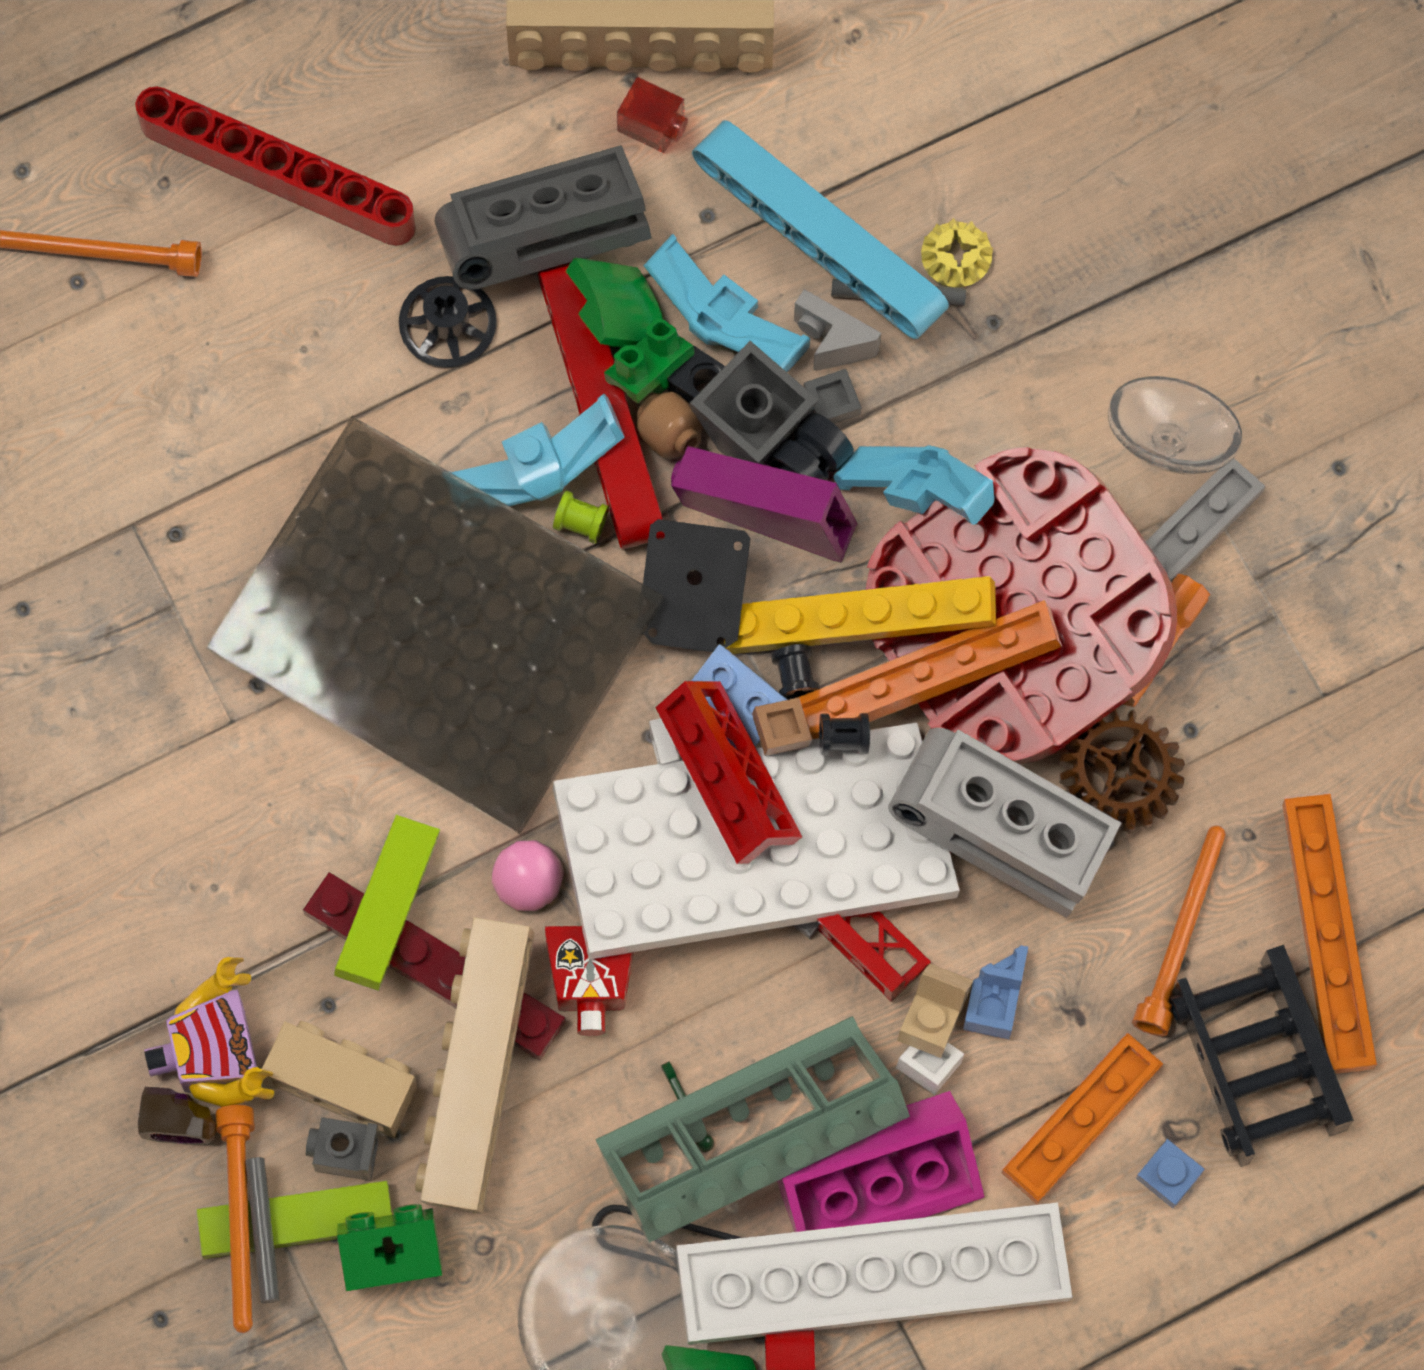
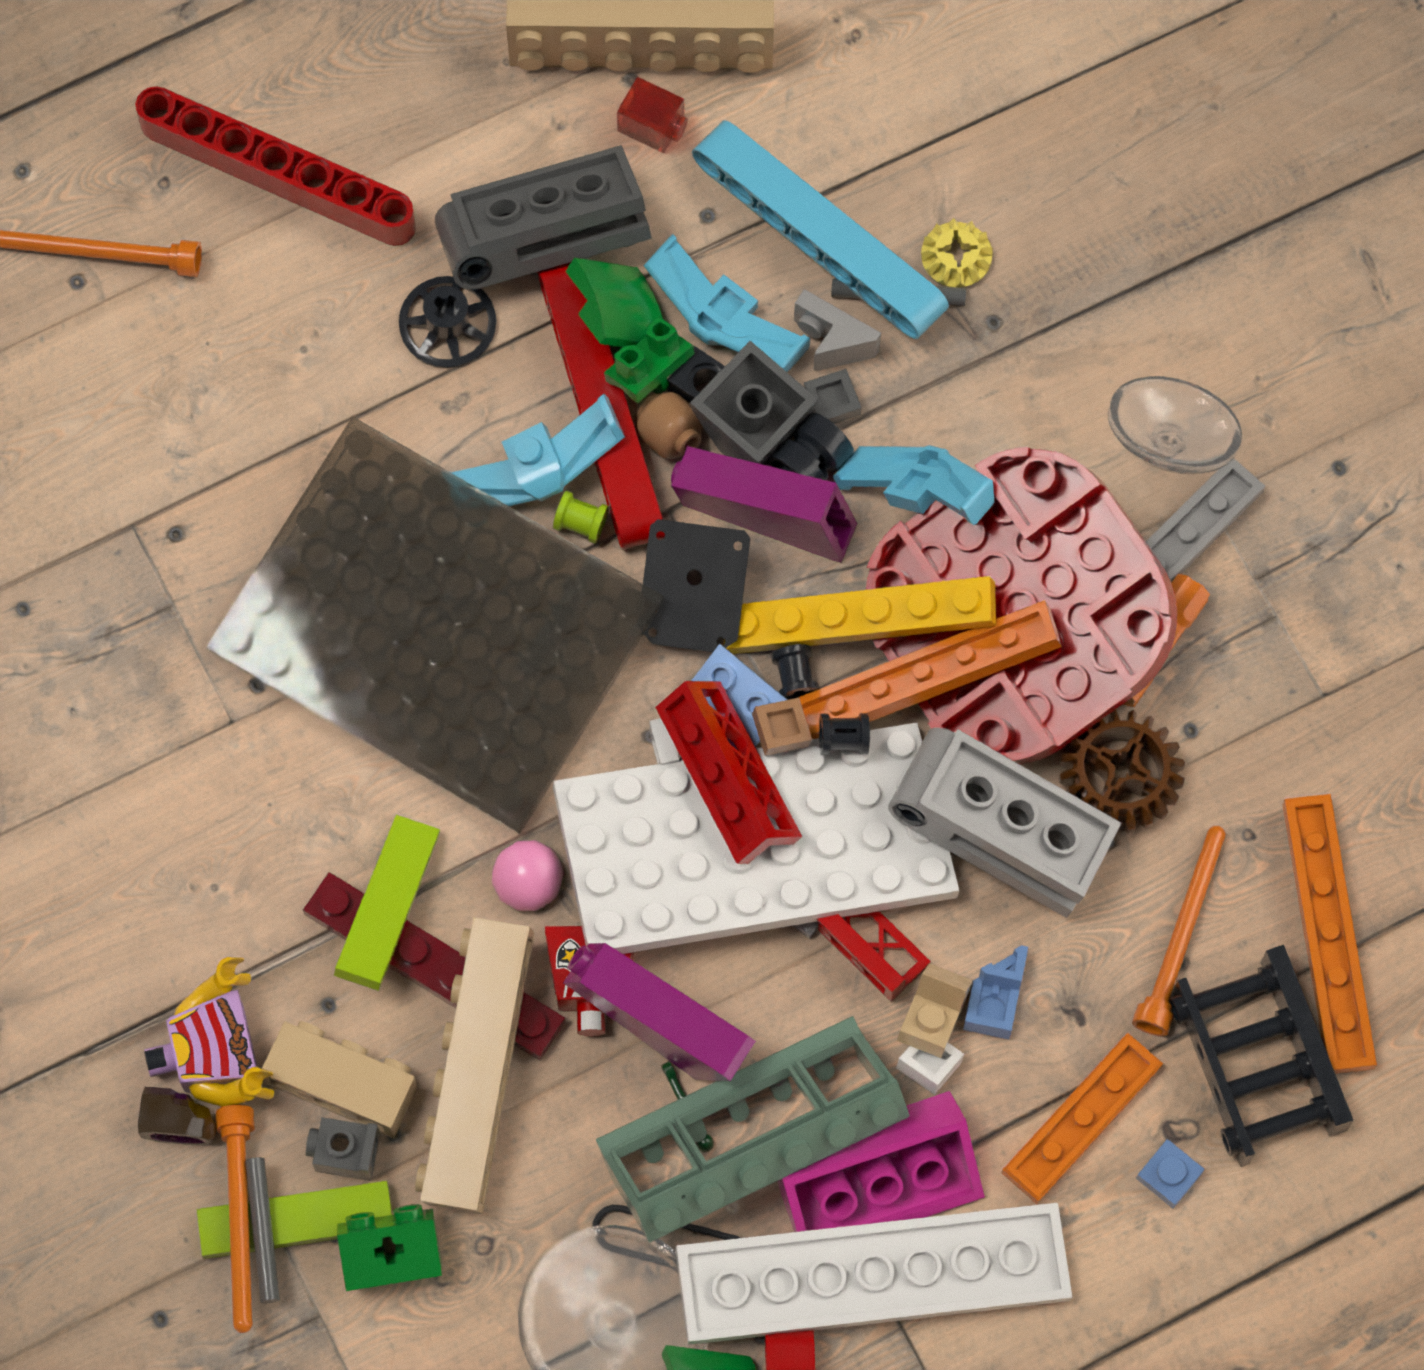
none -> magenta slope [563,943,756,1081]

